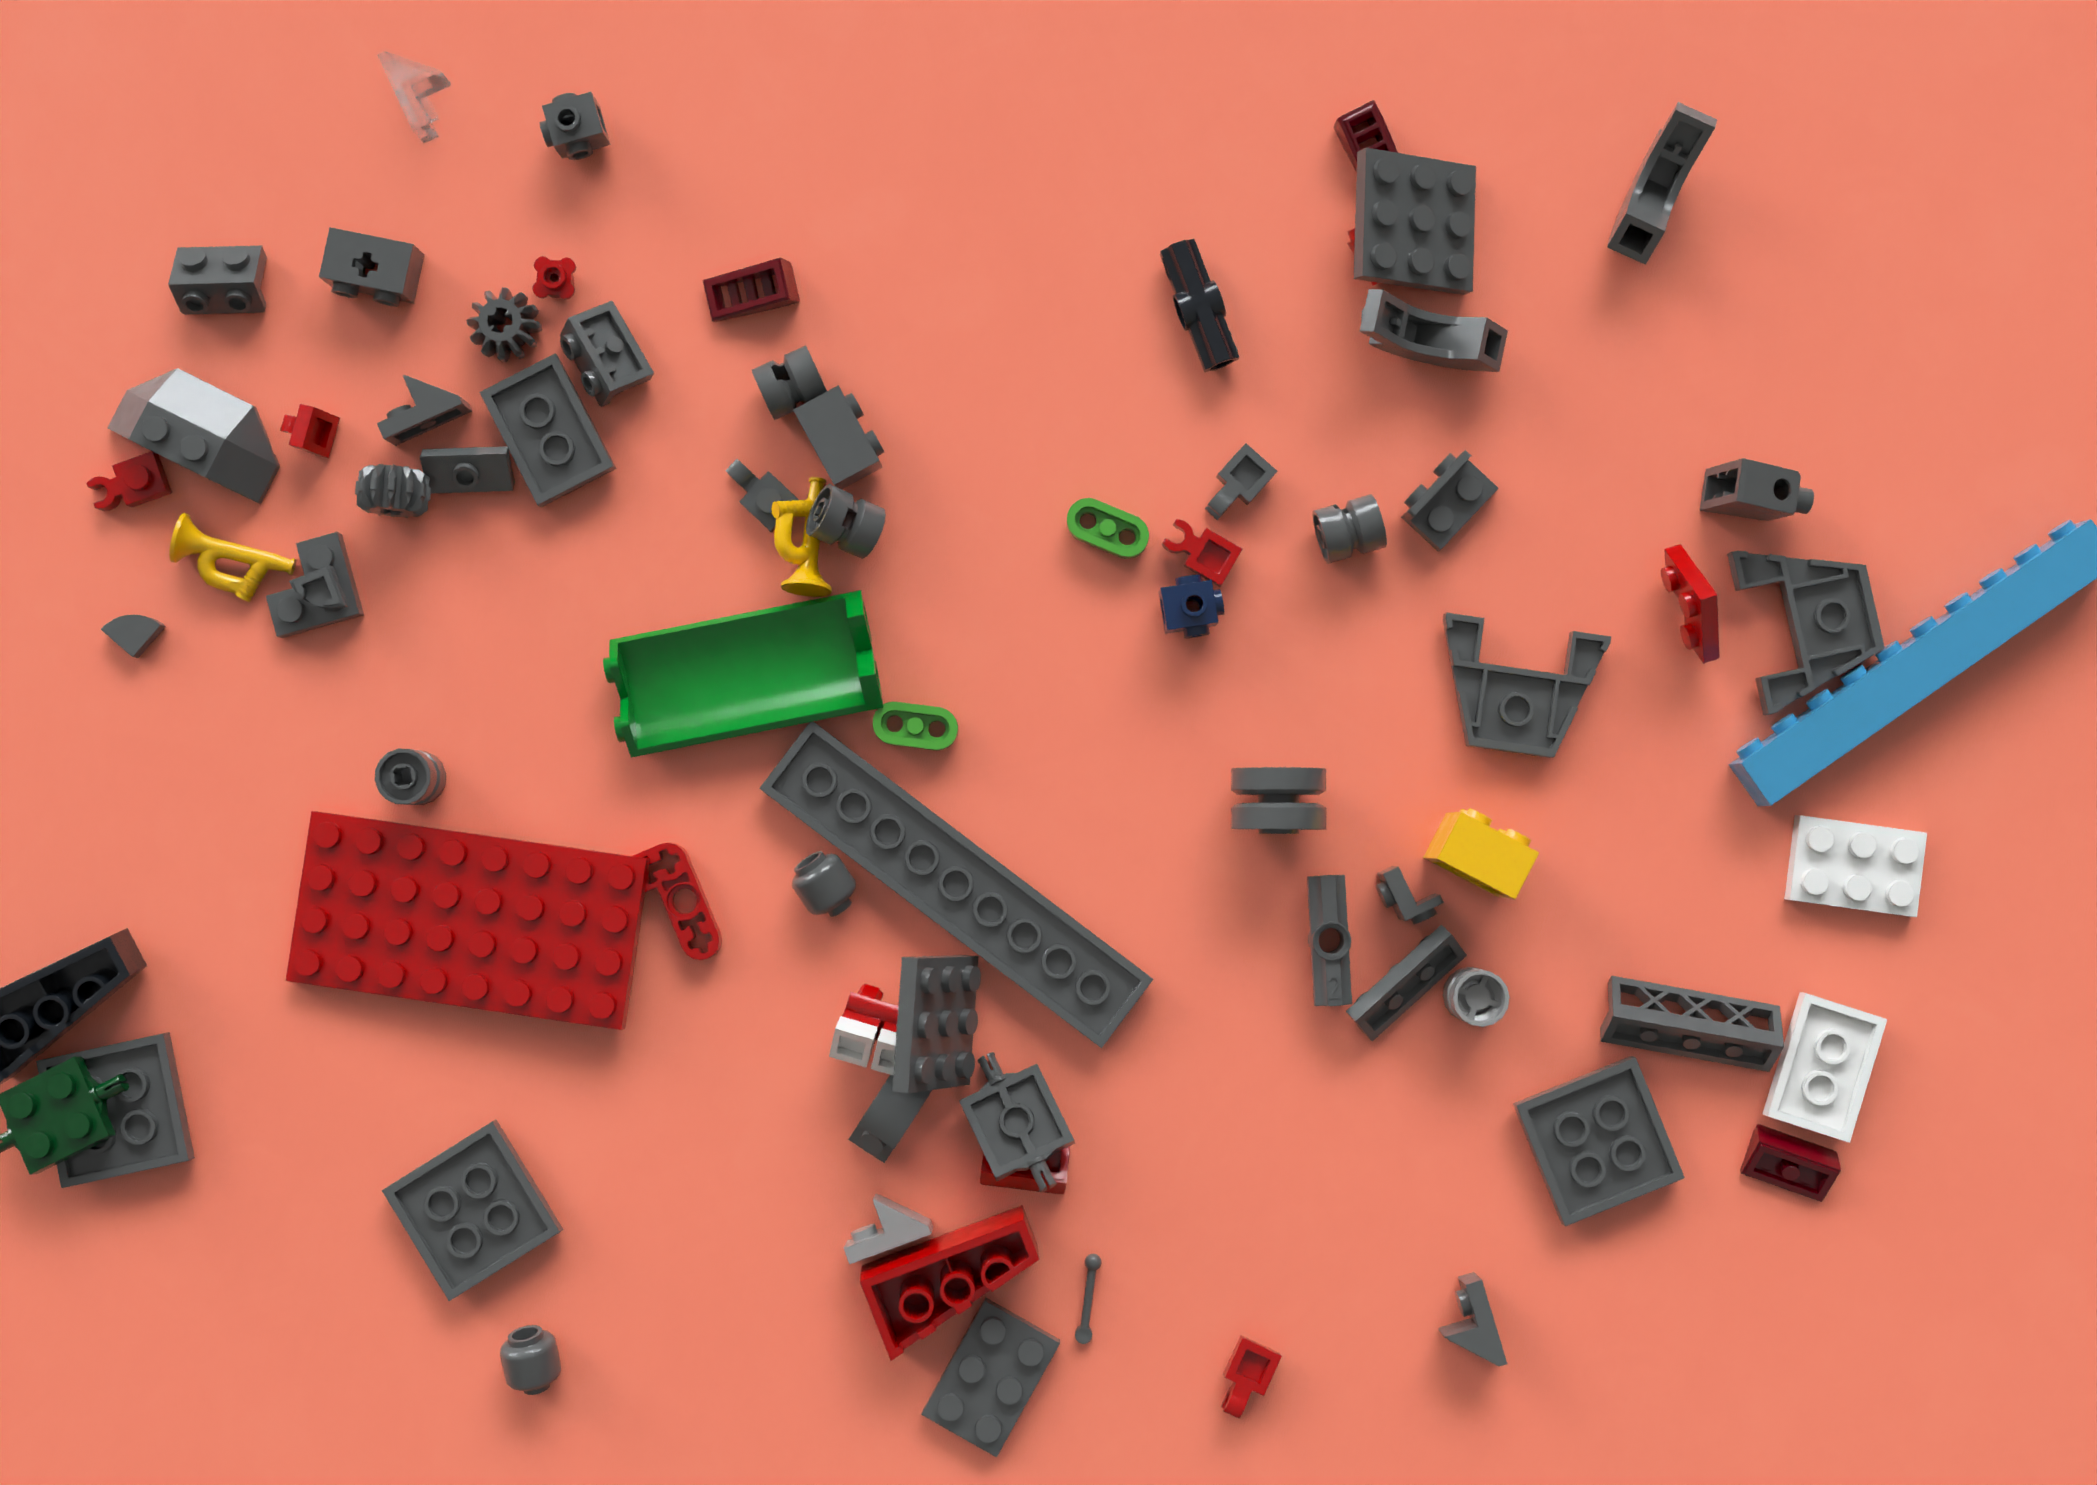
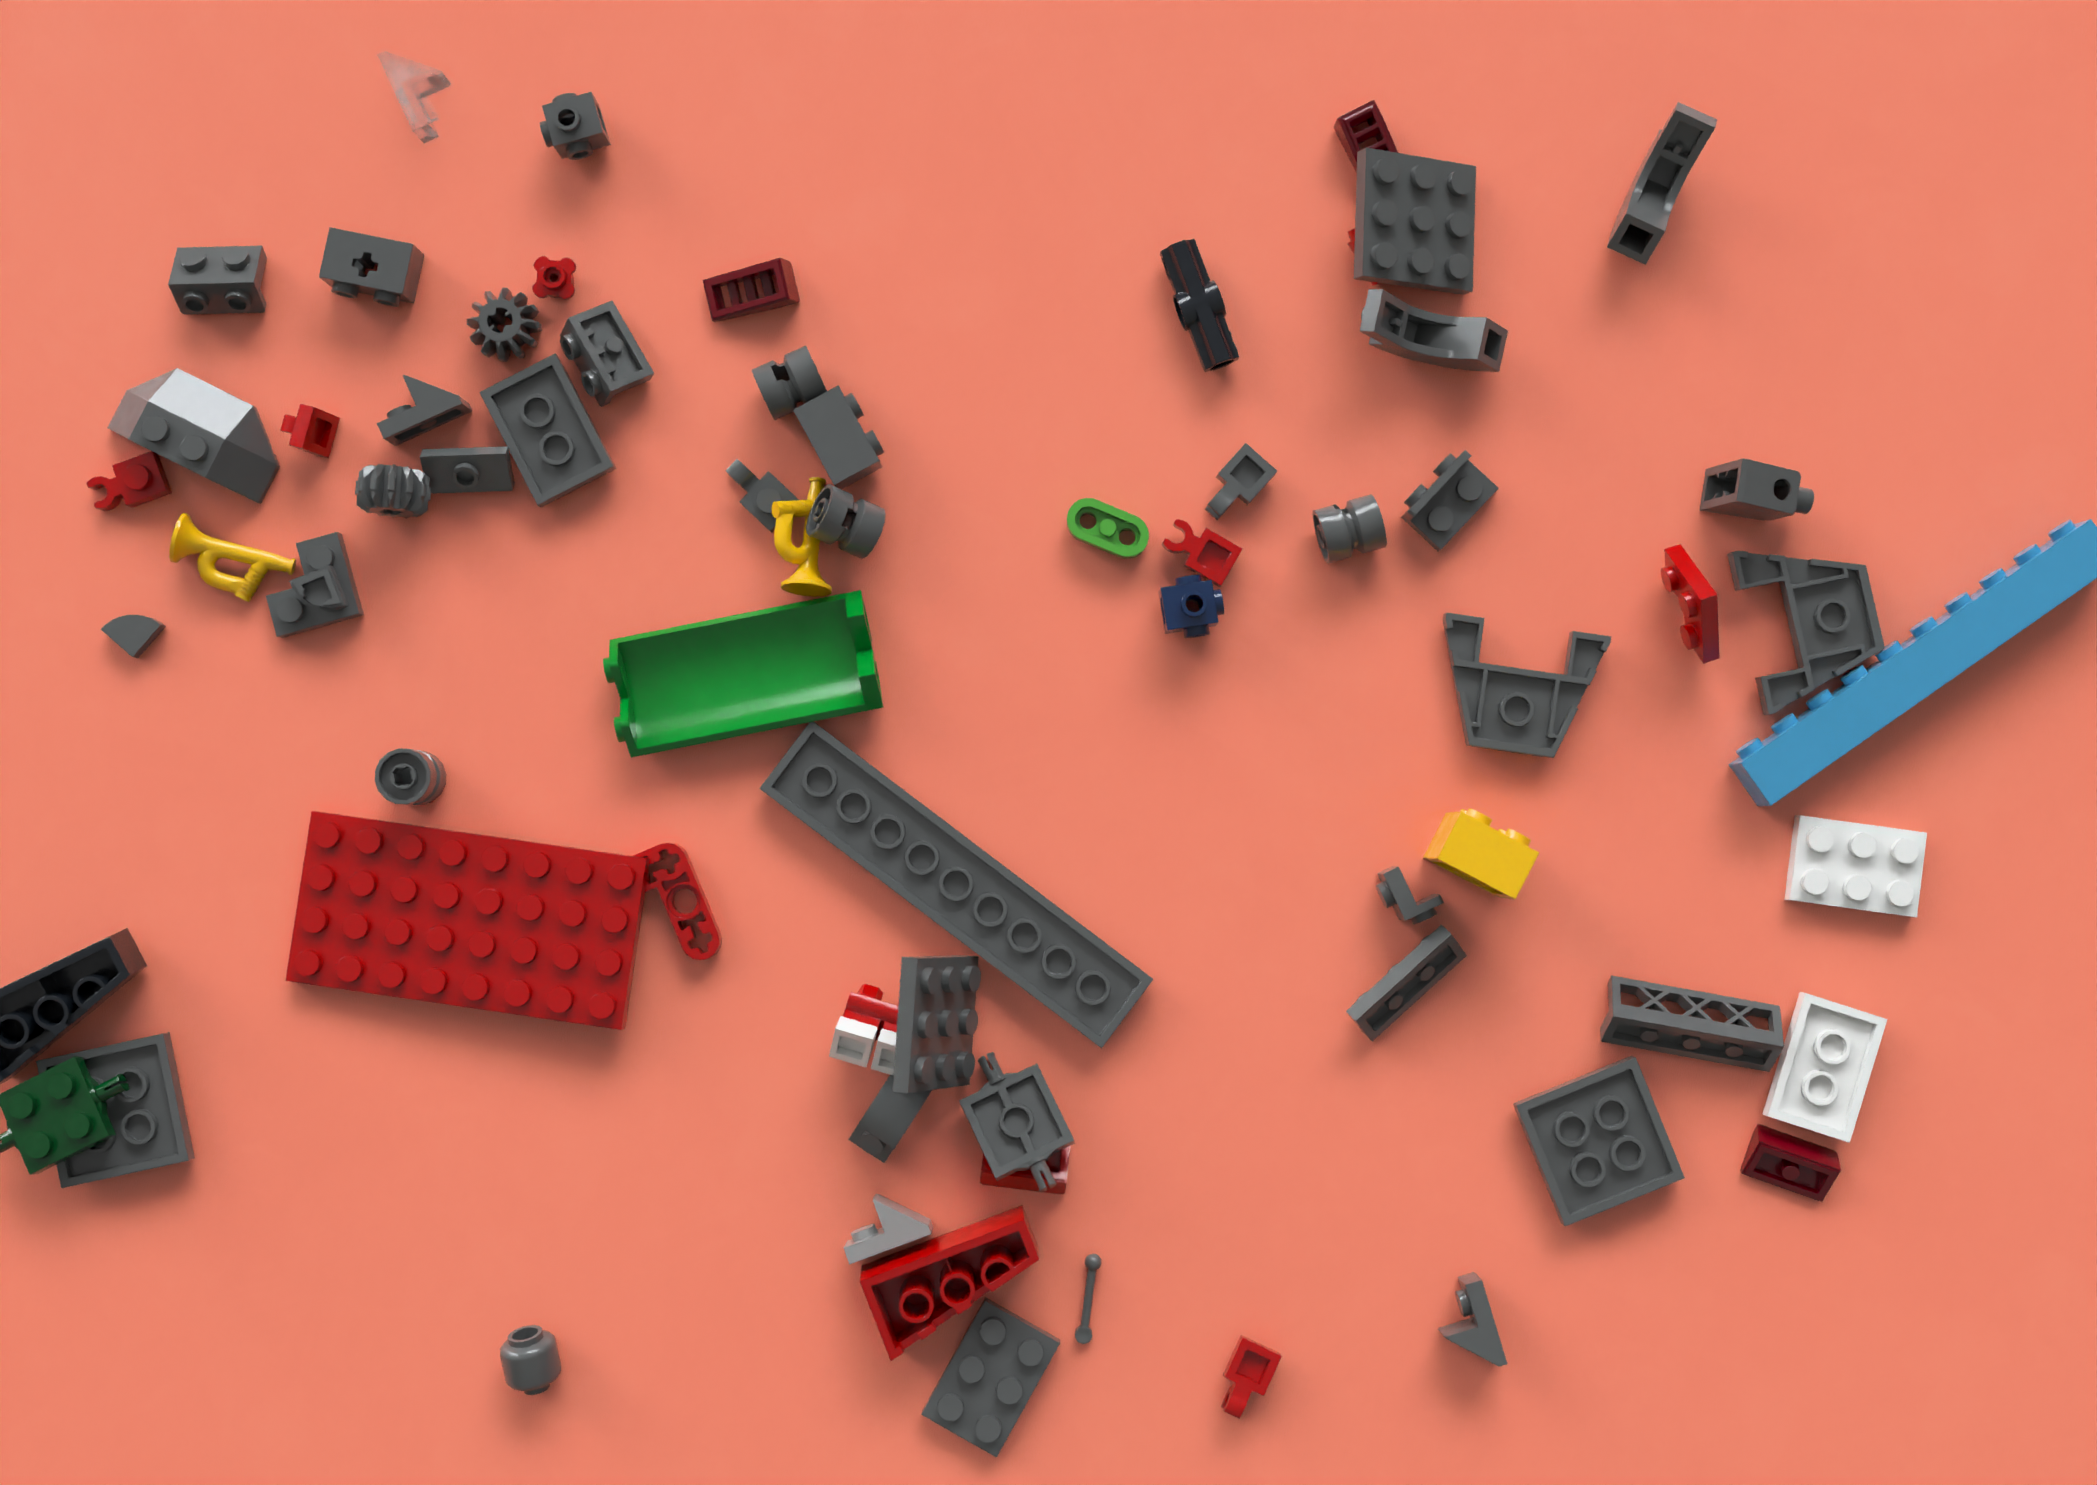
dark grey plate [382,1119,563,1301] -> none
dark grey head [792,851,856,917] -> none
bright green plate [872,702,958,750] -> none
dark grey wheel [1231,767,1326,834] -> none
dark grey piece [1307,875,1352,1006] -> none
light grey wheel [1443,967,1510,1027] -> none

